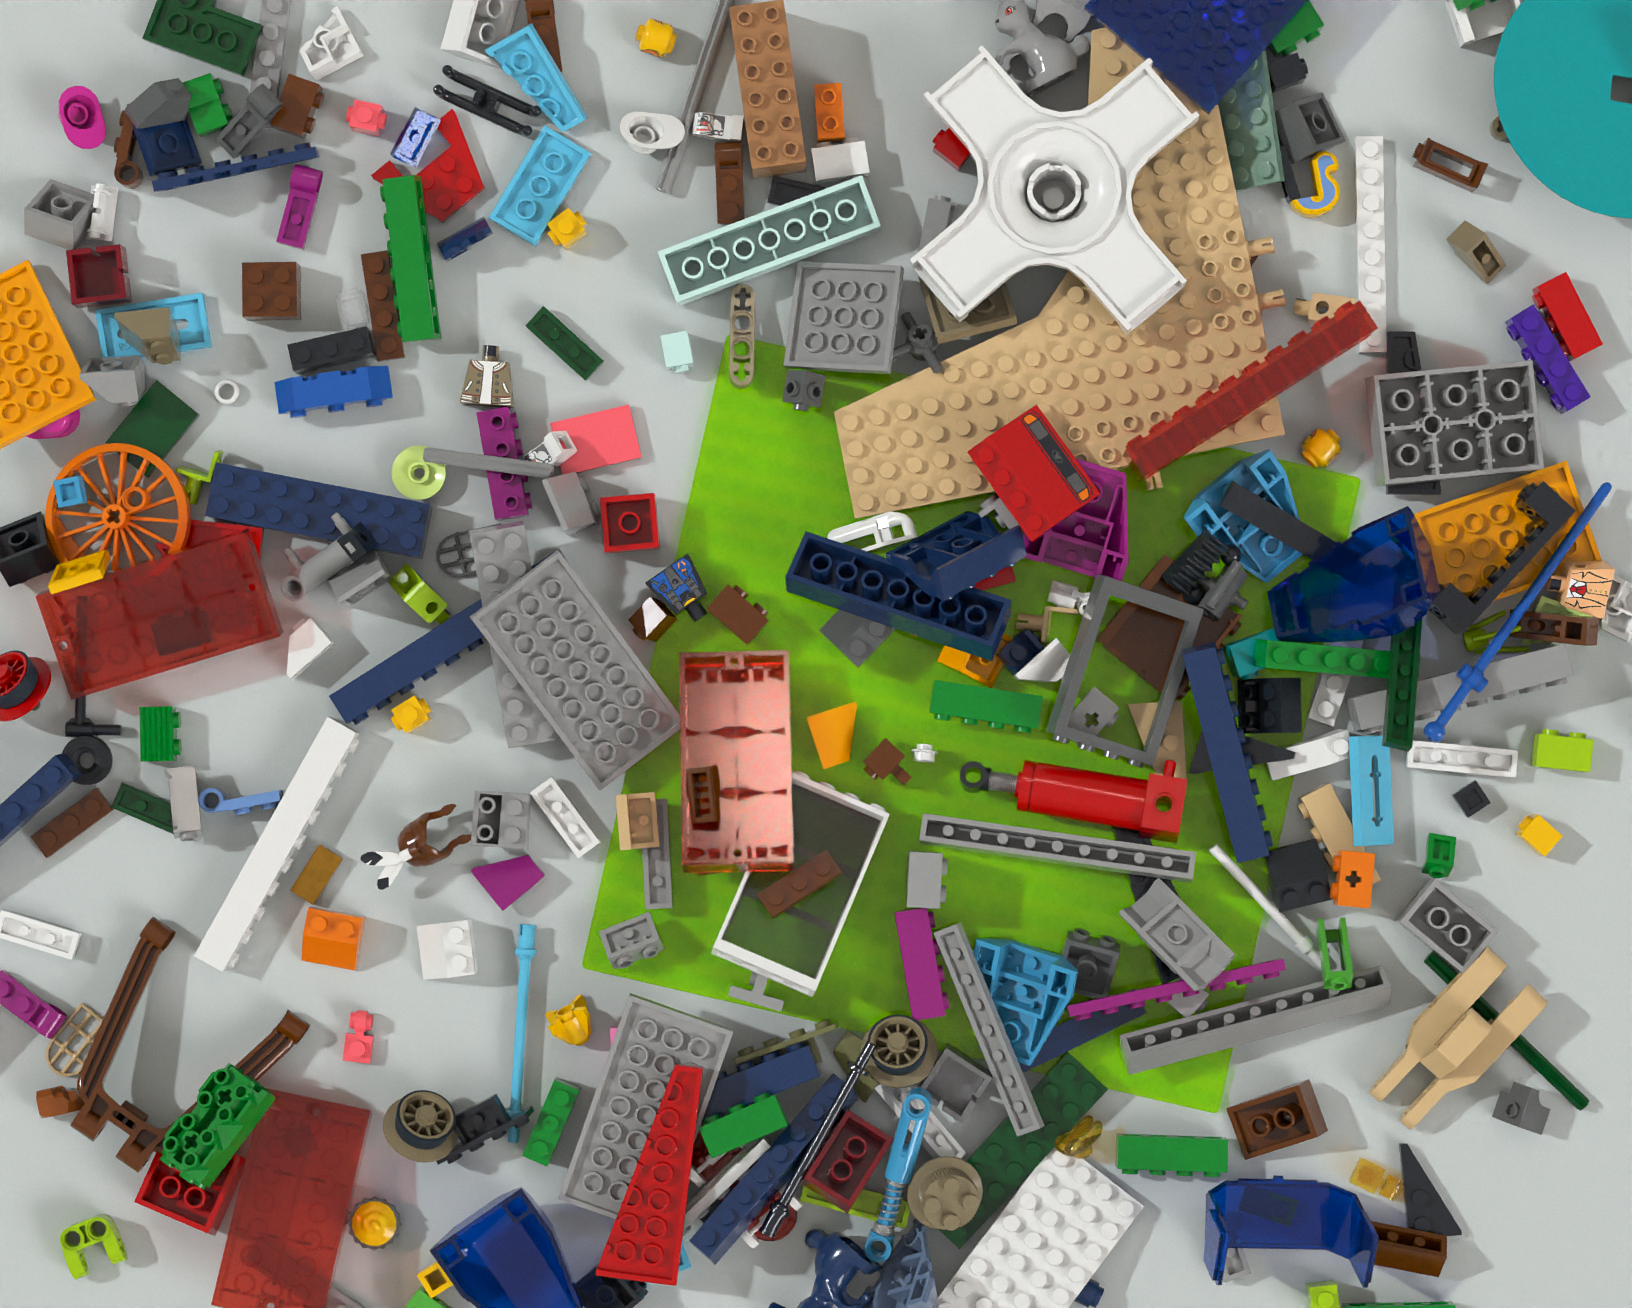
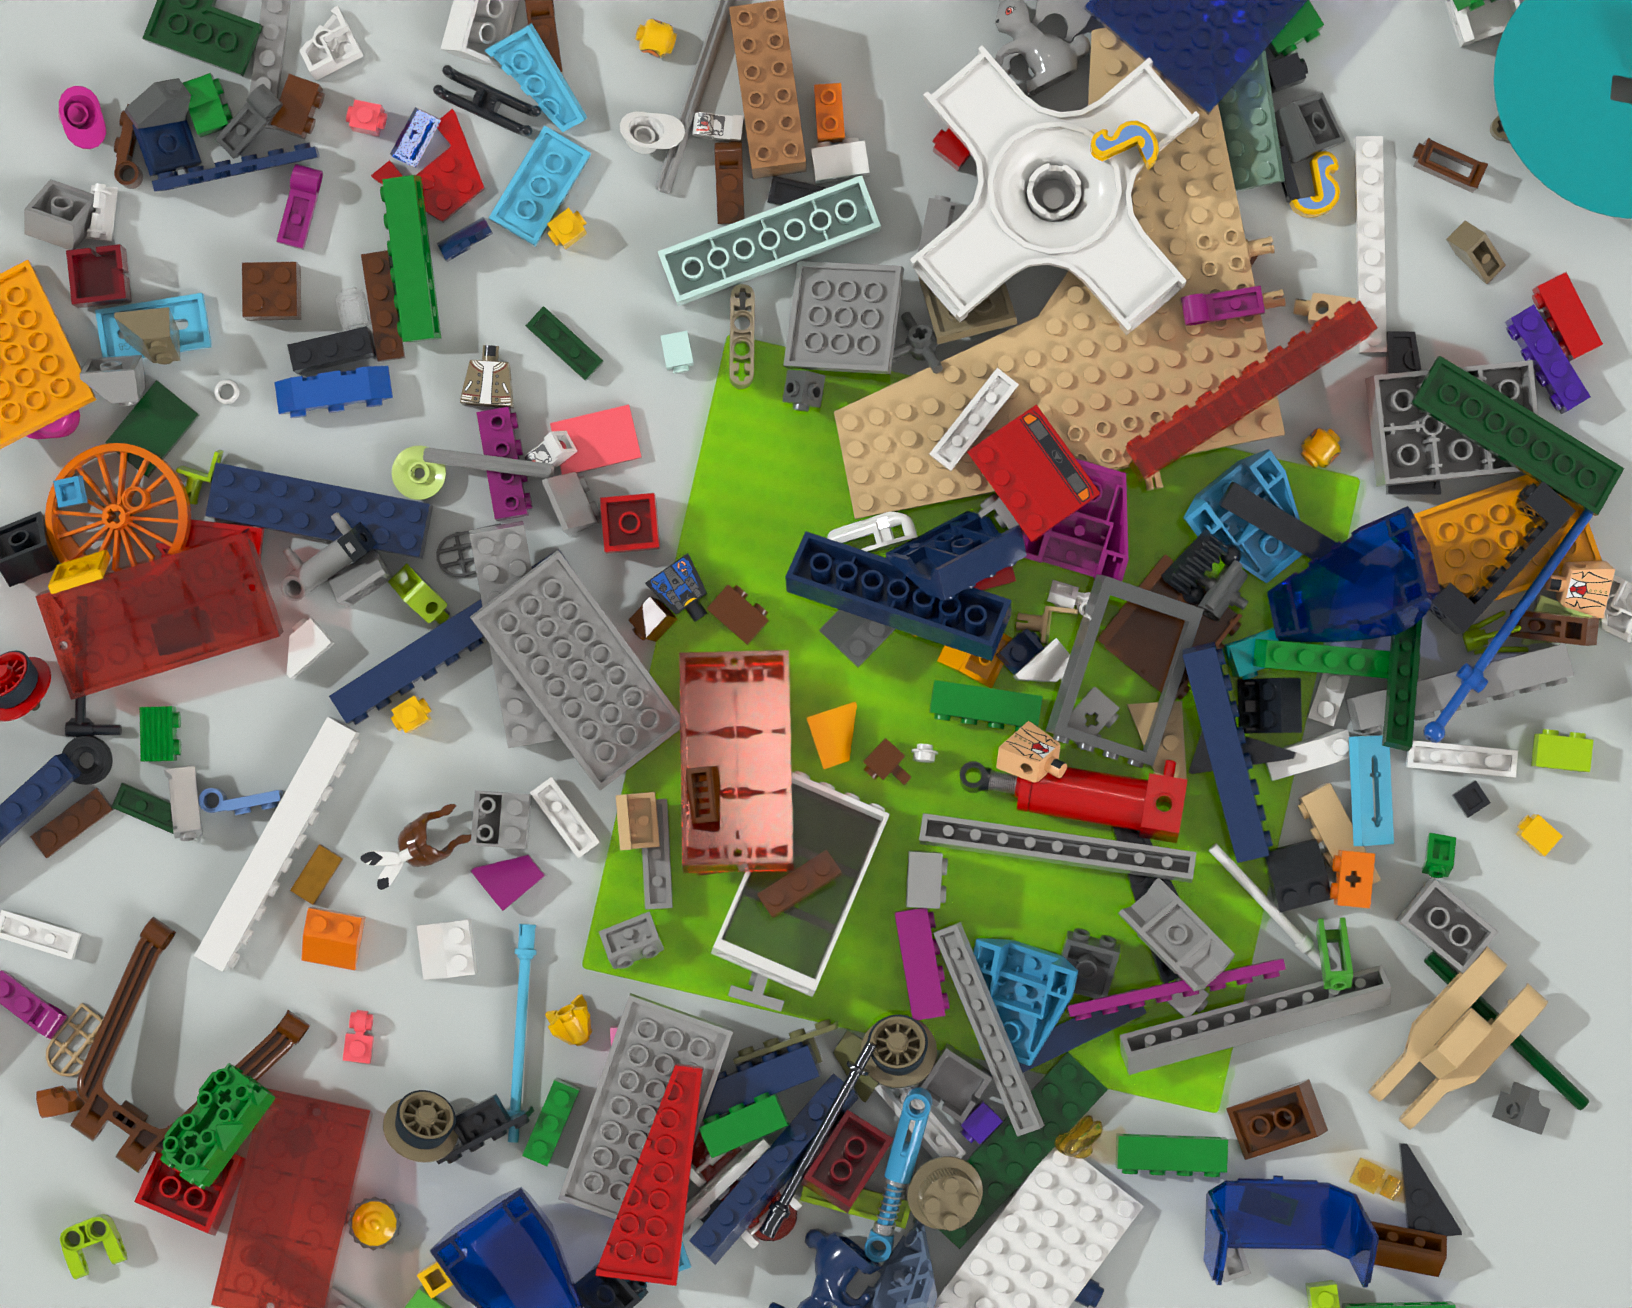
none -> white plate [929,368,1019,472]
none -> dark purple brick [960,1100,1003,1144]
none -> light nougat torso [996,721,1067,782]
none -> yellow animal [1090,121,1159,170]
none -> magenta plate [1181,286,1265,326]
none -> dark green plate [1411,356,1625,516]

